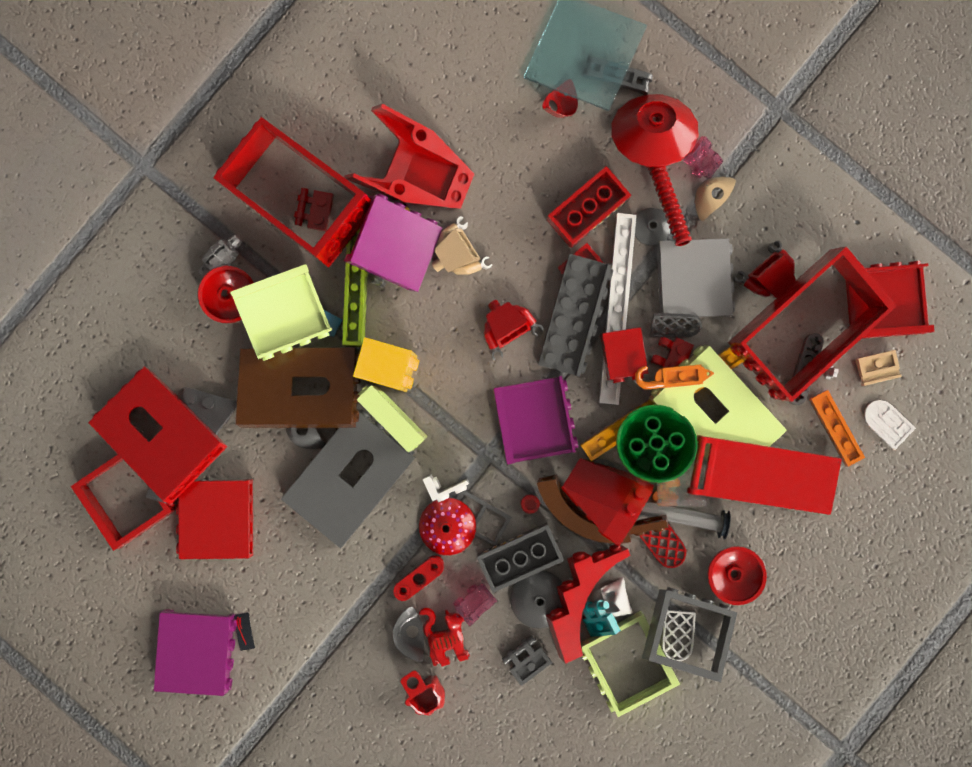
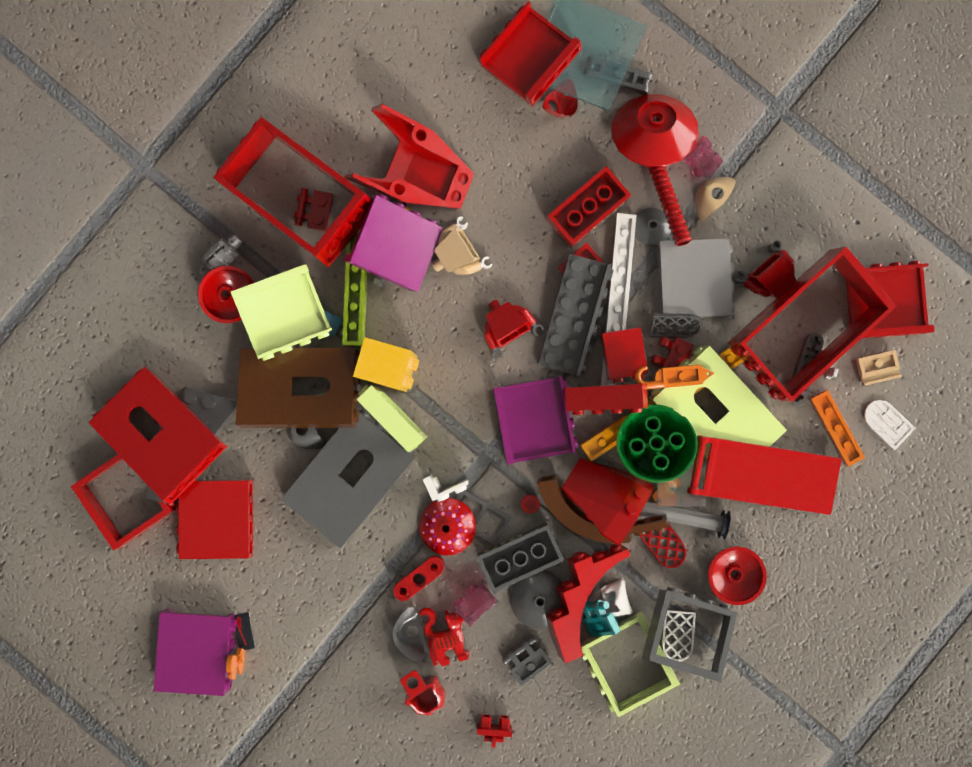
none -> orange piece [226,648,245,680]
none -> red hips [477,714,512,748]
none -> red panel [479,1,582,107]
none -> red wedge [565,384,648,415]

